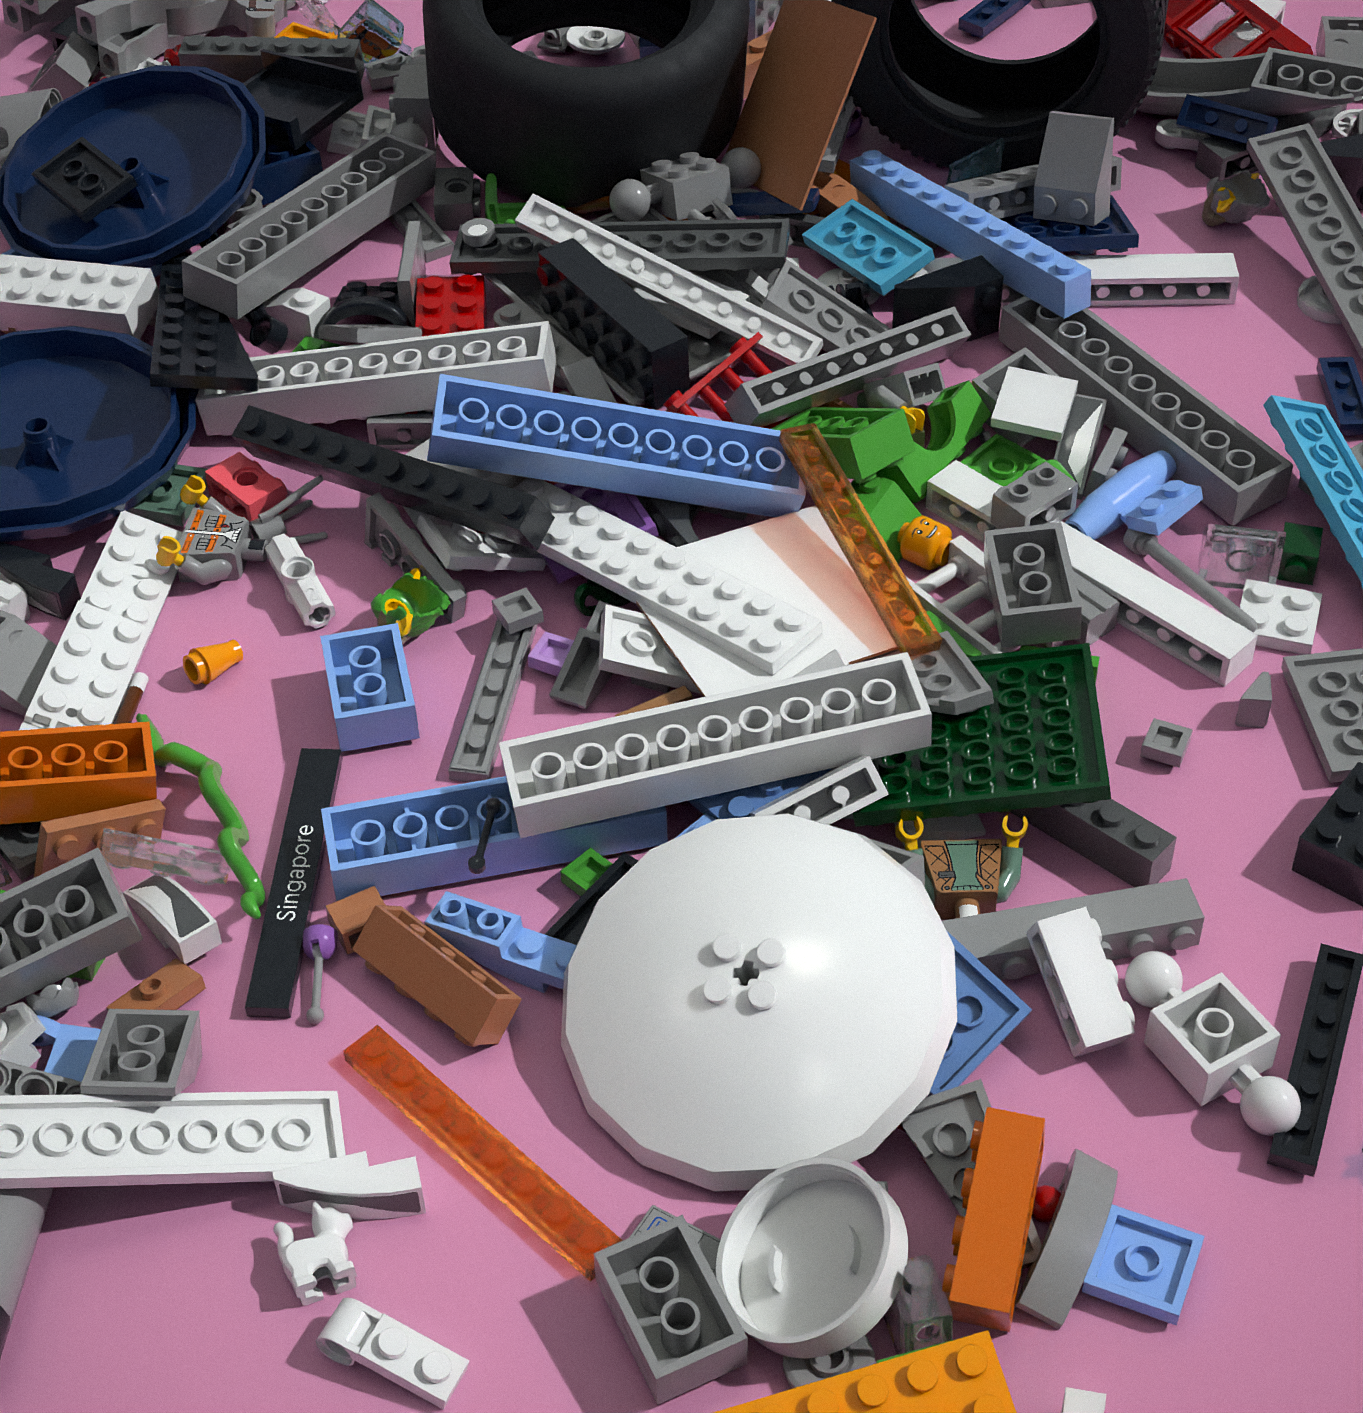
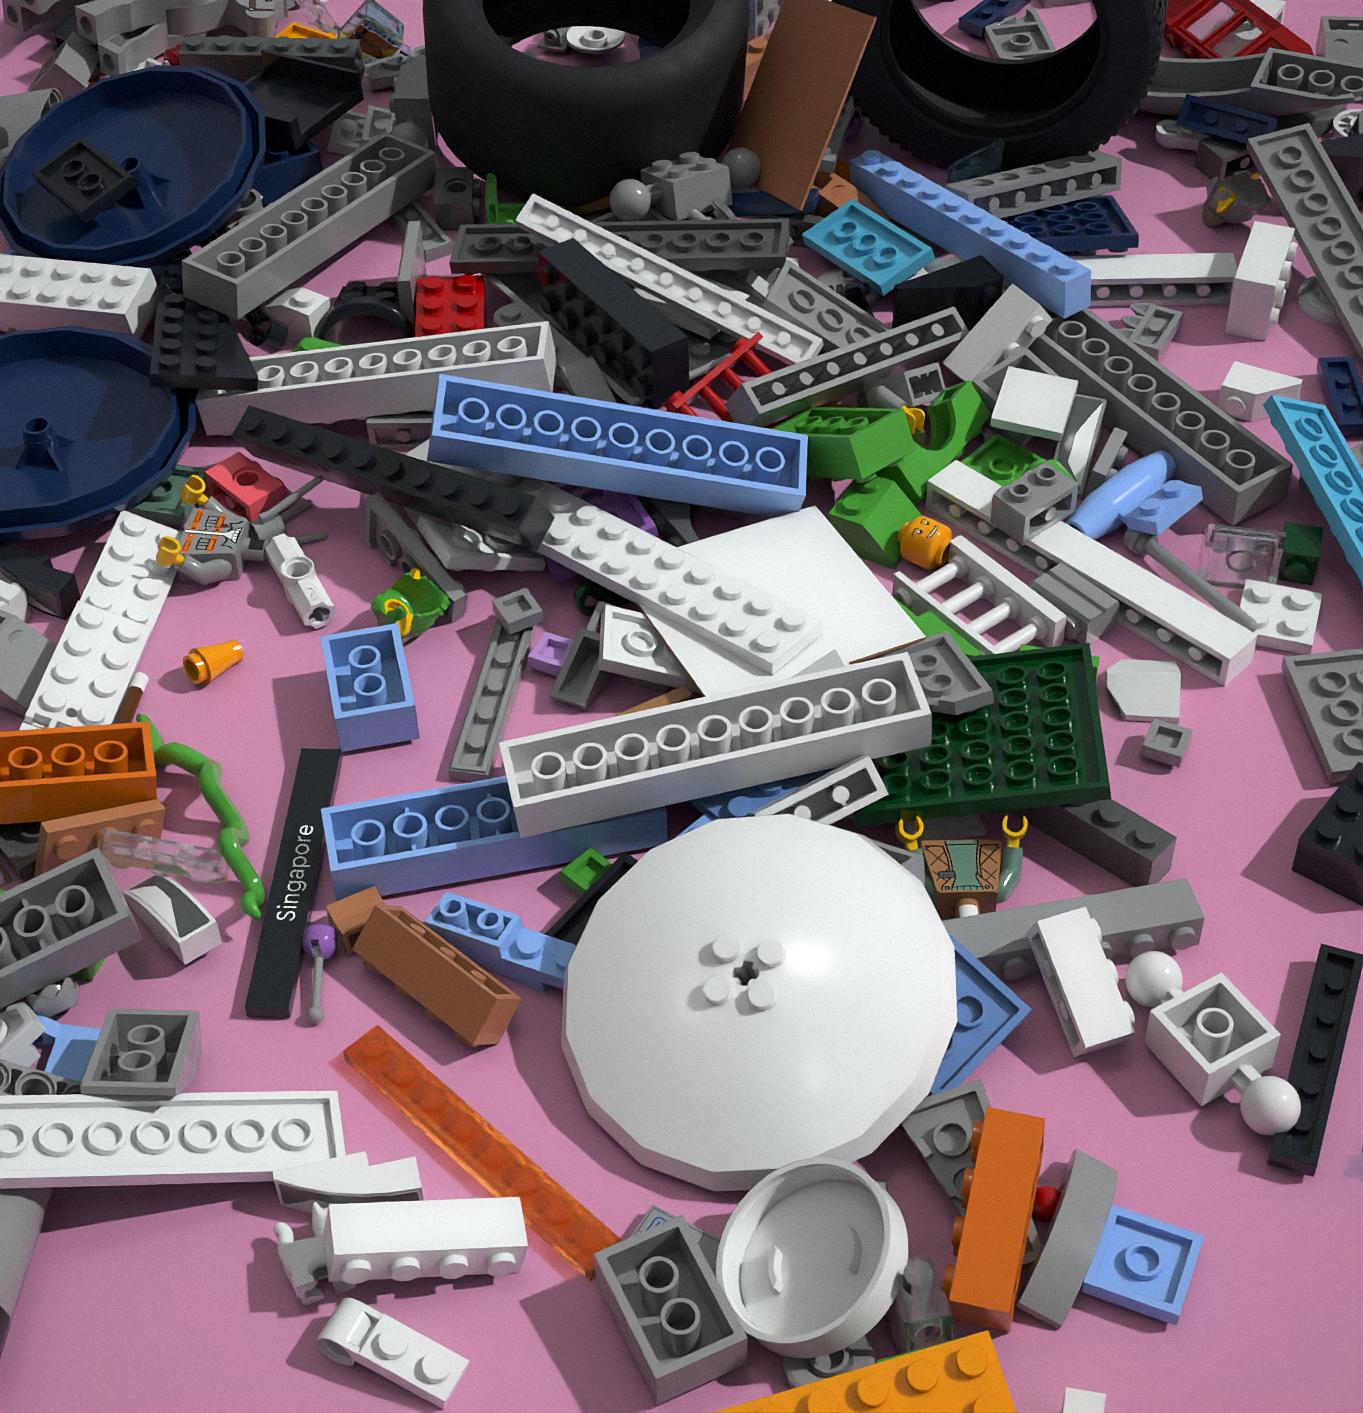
nougat plate [106,958,206,1011] -> none
light grey tile [318,324,422,343] -> none
light grey tile [461,218,496,247] -> none
black hinge [468,798,502,874] -> none
clear orange plate [779,423,942,657] -> none
light grey brick [984,522,1082,648] -> none
light grey slope [1033,111,1114,226] -> none
light grey slope [1235,672,1272,728] -> none
none -> white brick [323,1197,528,1284]
none -> white brick [943,283,1053,384]
none -> light grey wing [984,7,1057,60]
none -> white slope [1106,659,1181,723]
none -> light grey plate [1116,303,1184,361]
none -> white slope [1218,361,1303,422]
none -> white brick [1225,221,1298,341]

